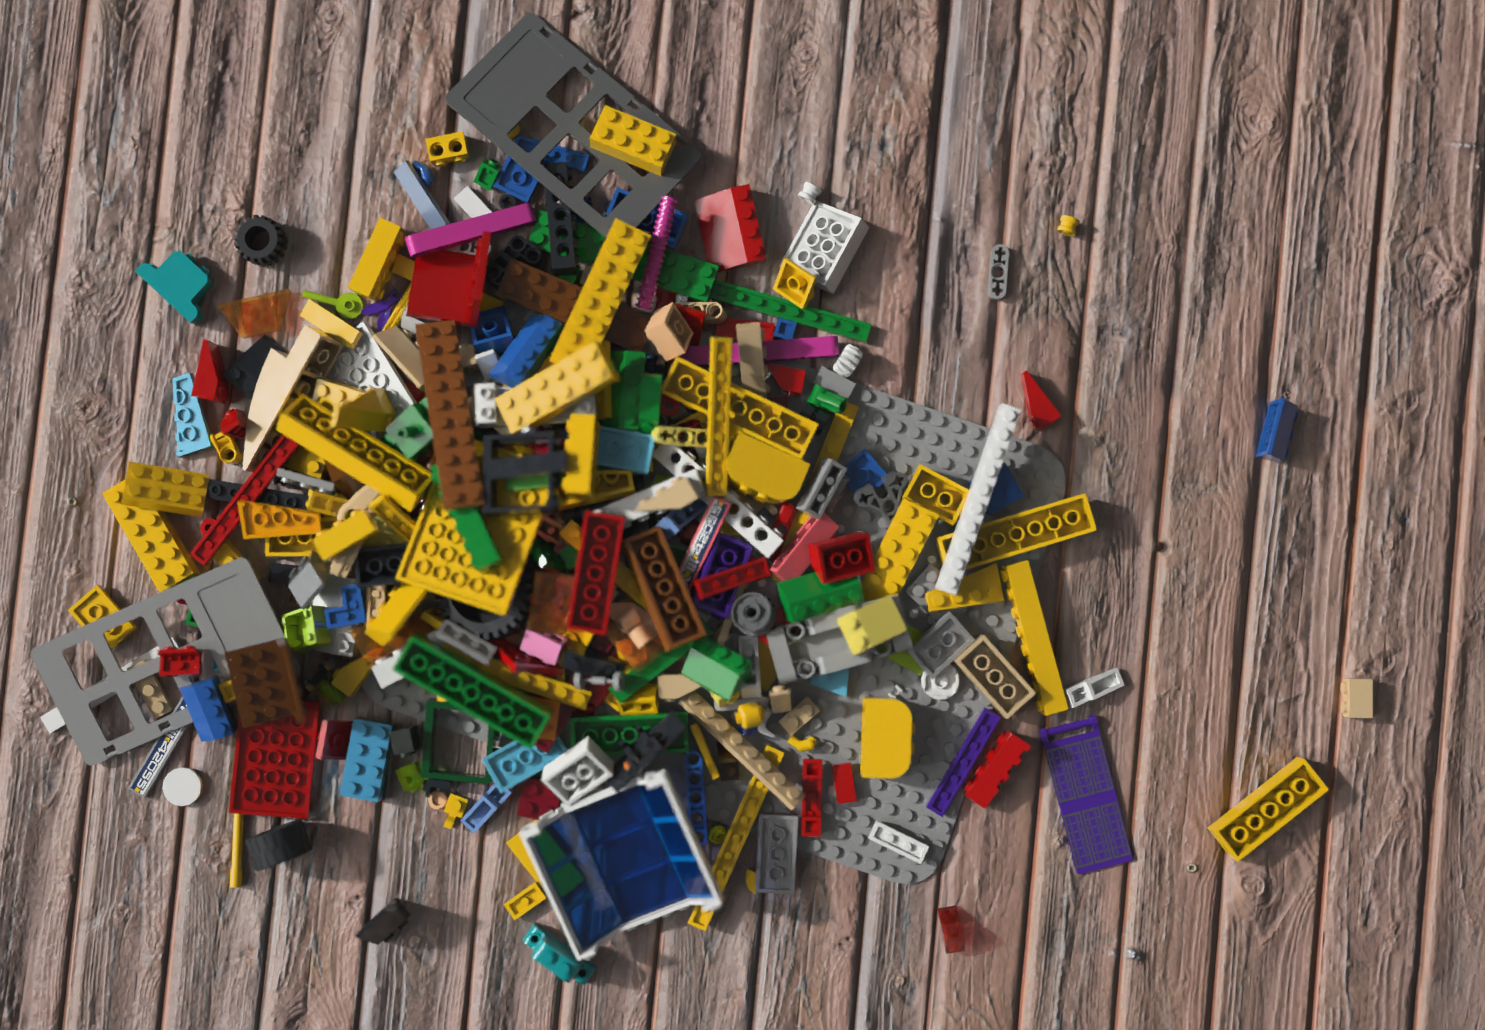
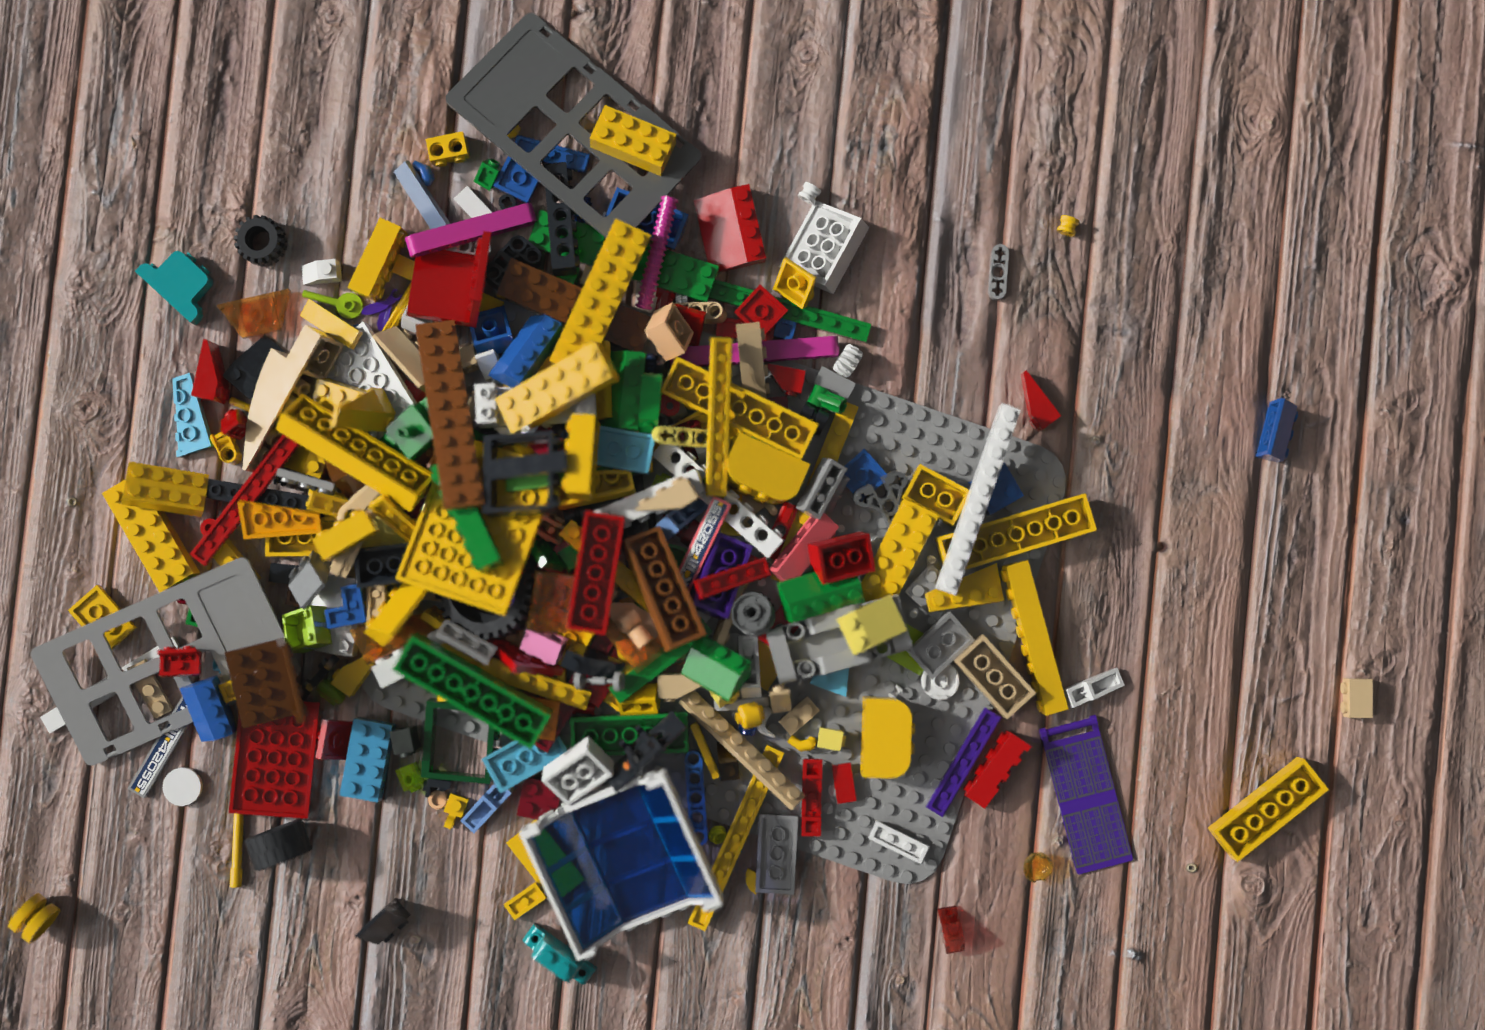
none -> yellow wheel [8,893,60,944]
none -> yellow piece [229,397,250,413]
none -> white slope [302,259,342,285]
none -> red plate [734,284,788,335]
none -> light yellow brick [816,726,846,751]
none -> clear yellow hair [1023,852,1054,883]

